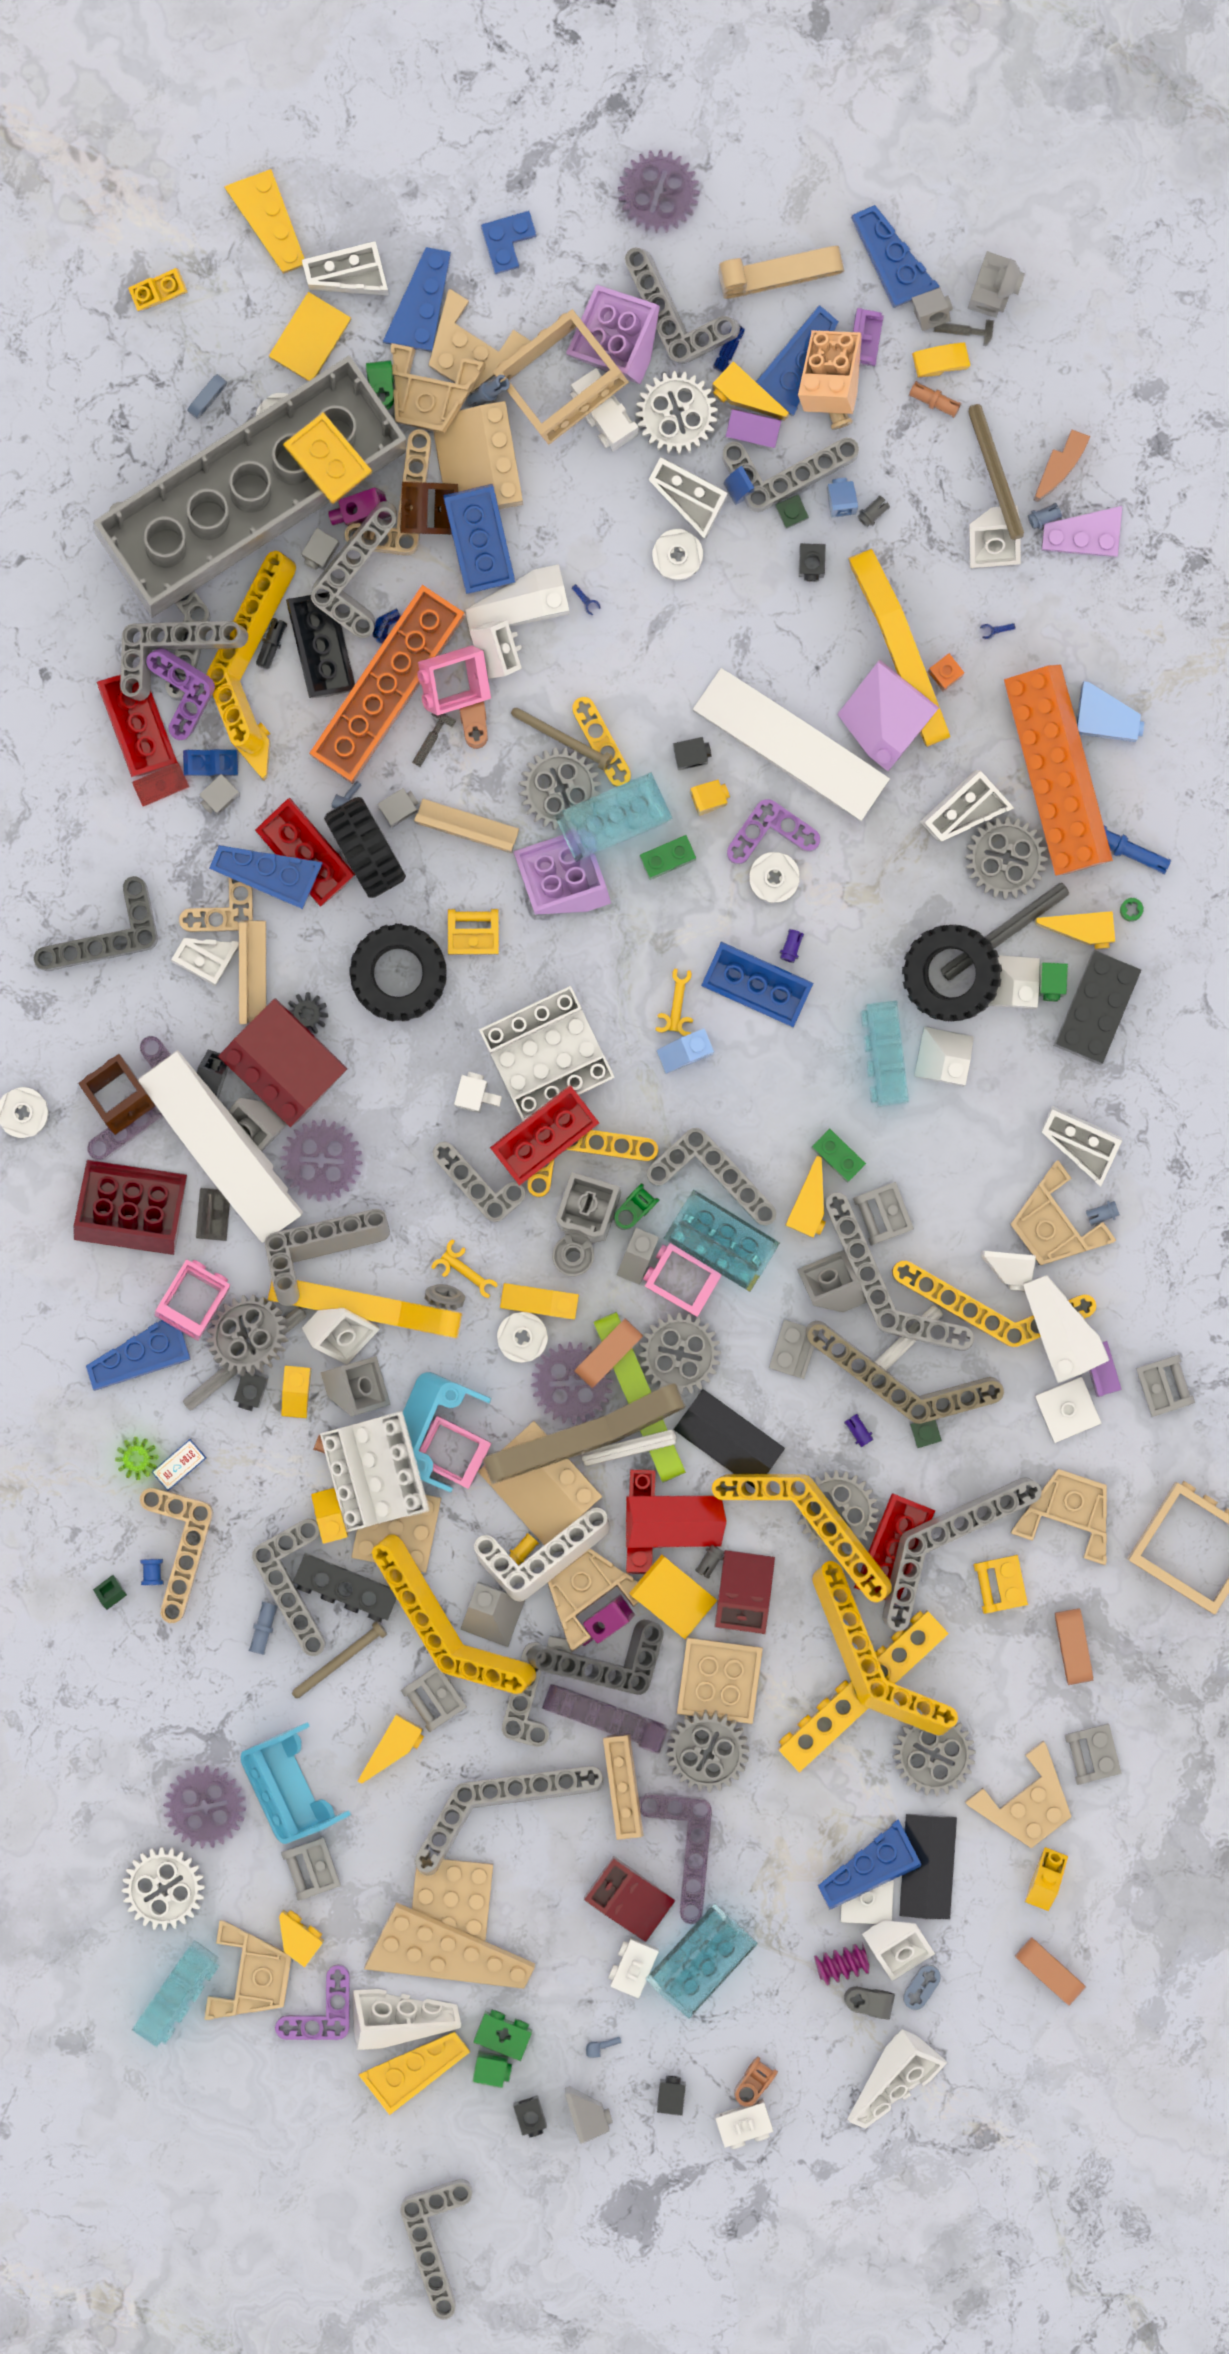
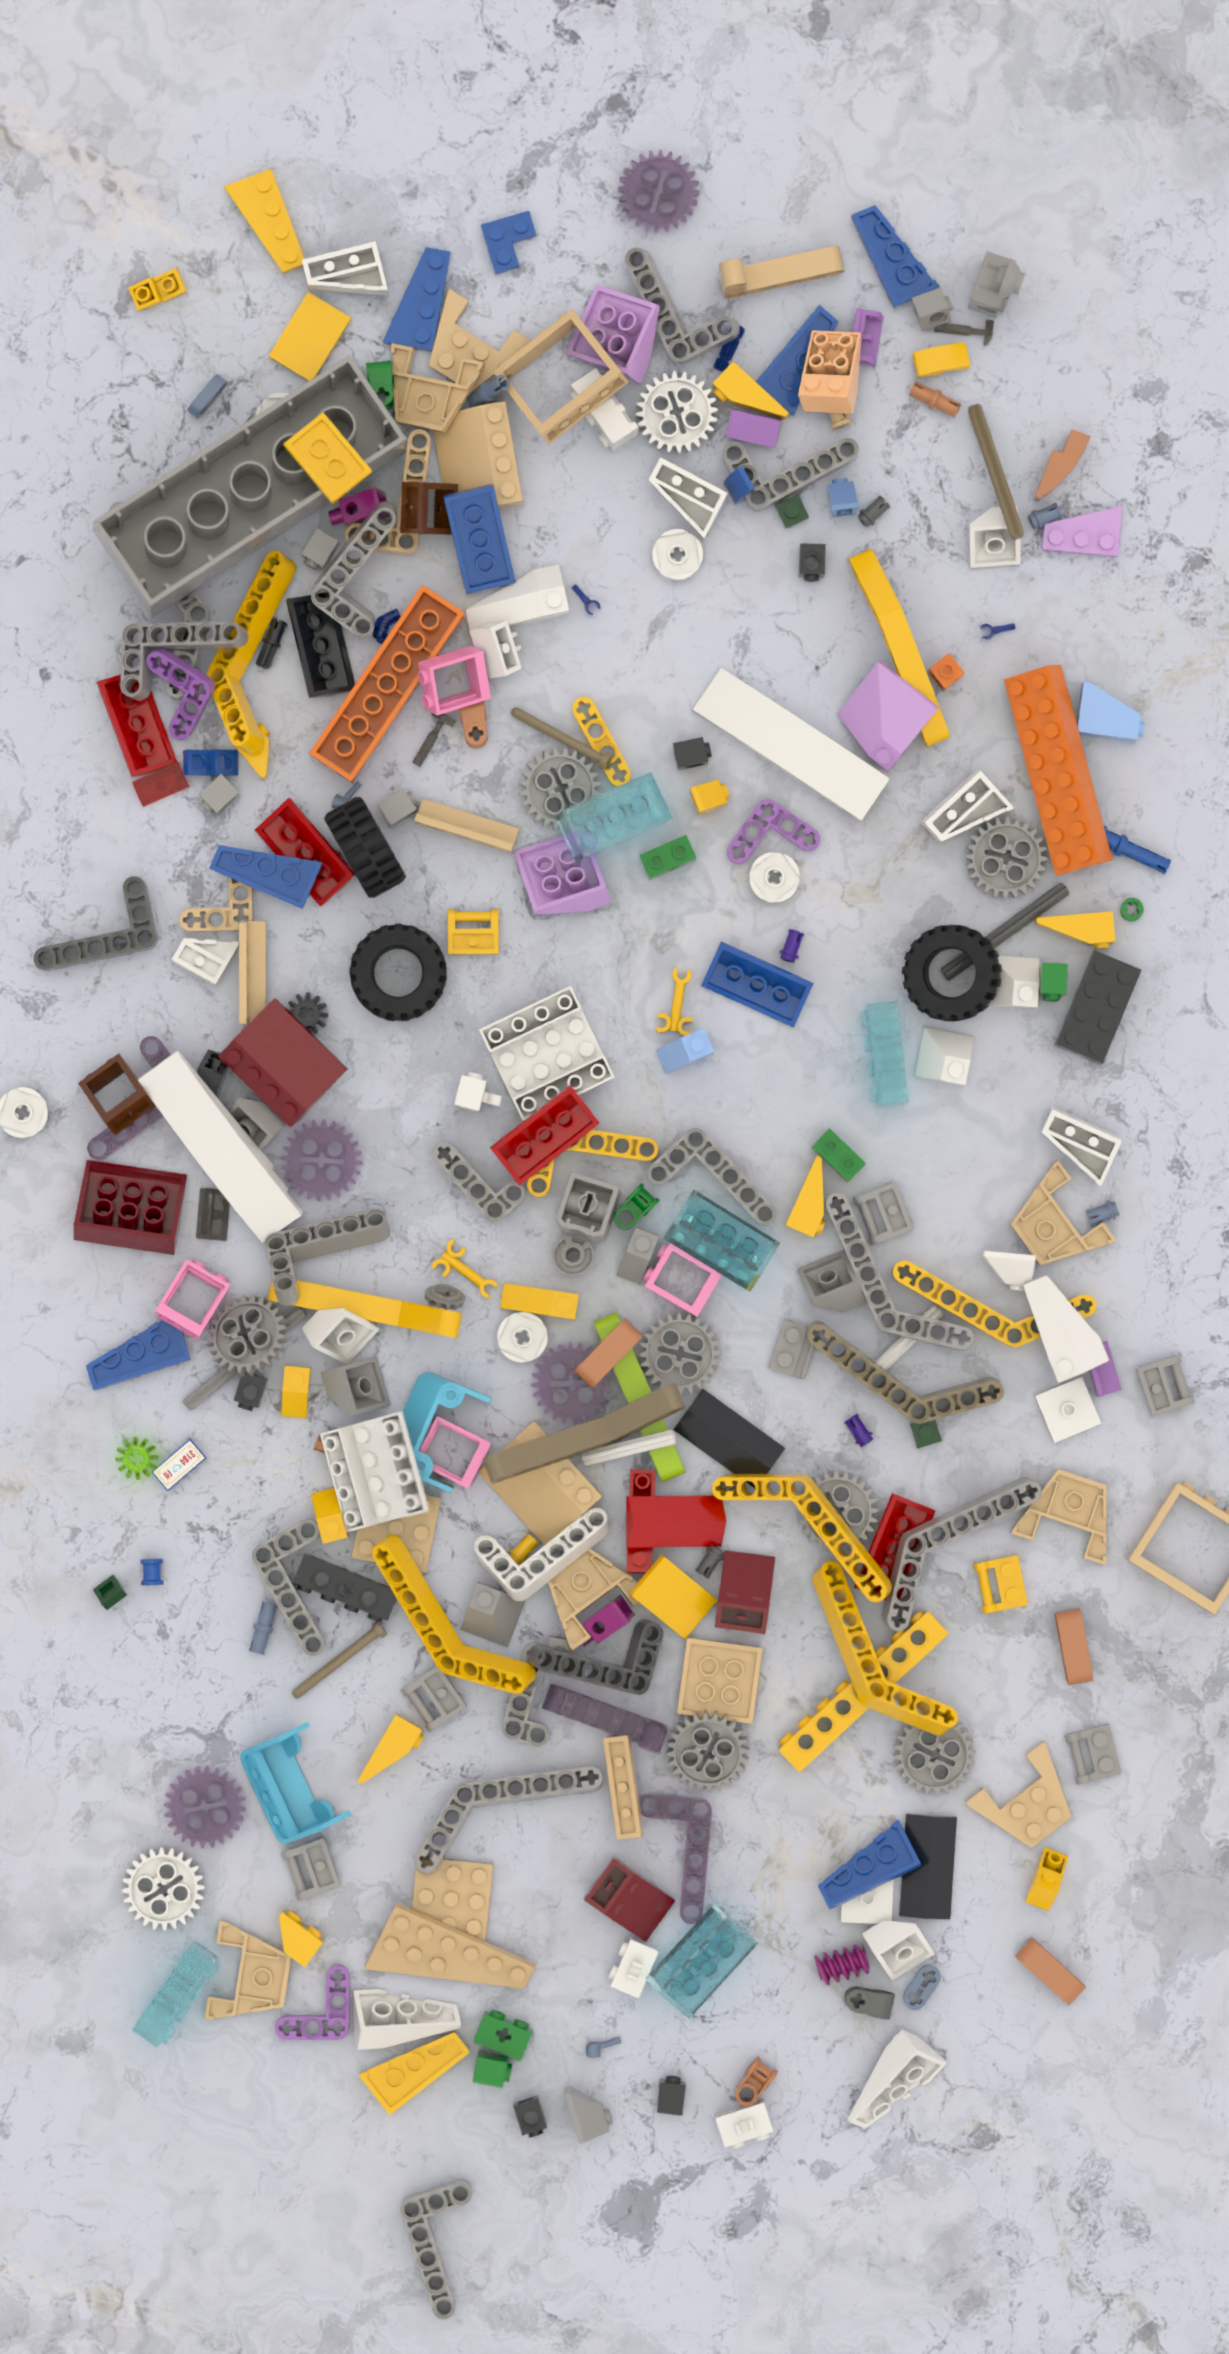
tan beam [140,1488,213,1623] -> none

